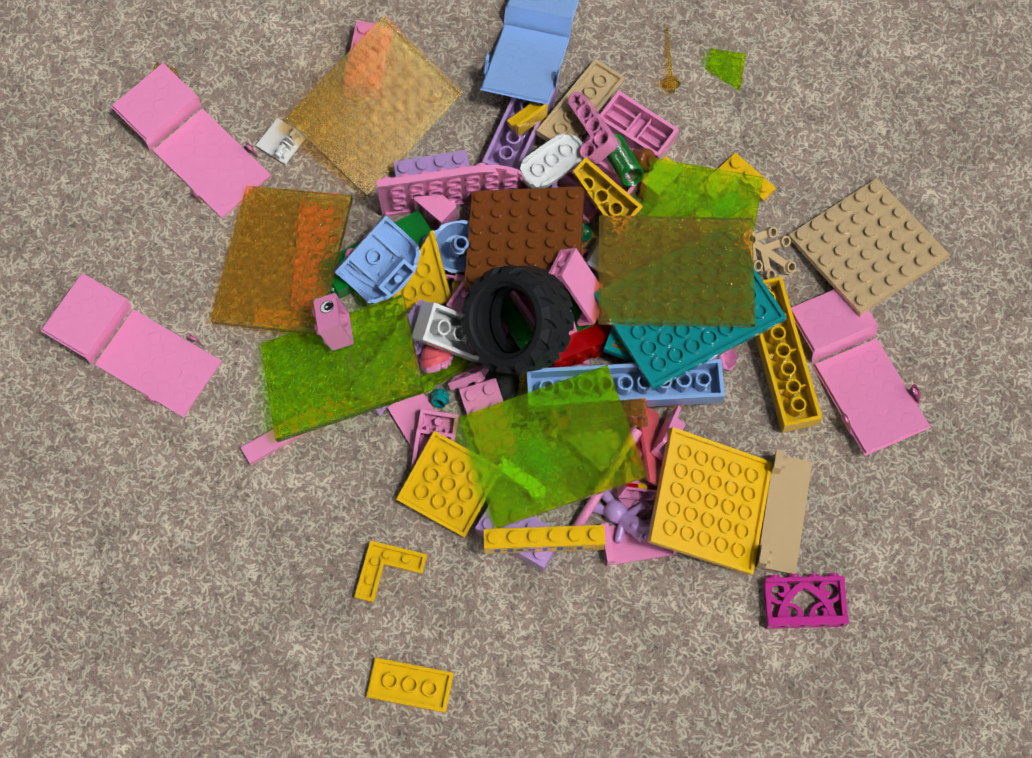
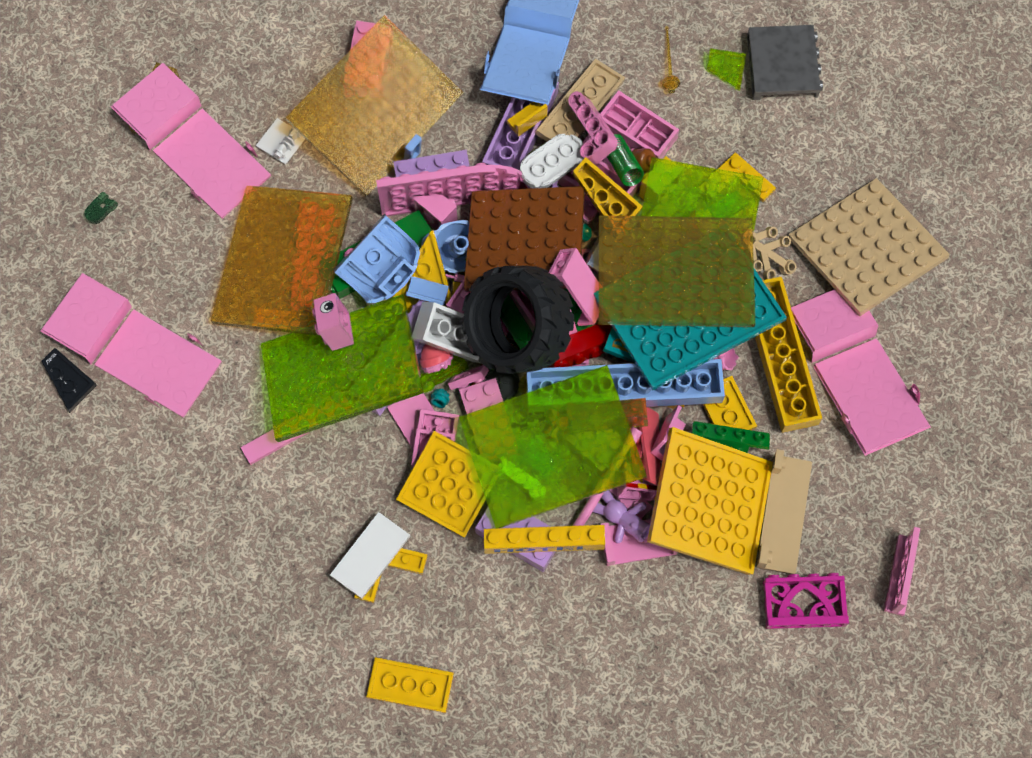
none -> black wing [42,348,97,413]
none -> clear green plate [84,192,118,224]
none -> white tile [330,512,410,599]
none -> light blue tile [404,134,422,160]
none -> light blue panel [406,276,449,305]
none -> green bracket [692,421,770,453]
none -> yellow plate [703,376,757,430]
none -> flat silver panel [747,25,823,100]
none -> bright pink fence [884,527,920,616]

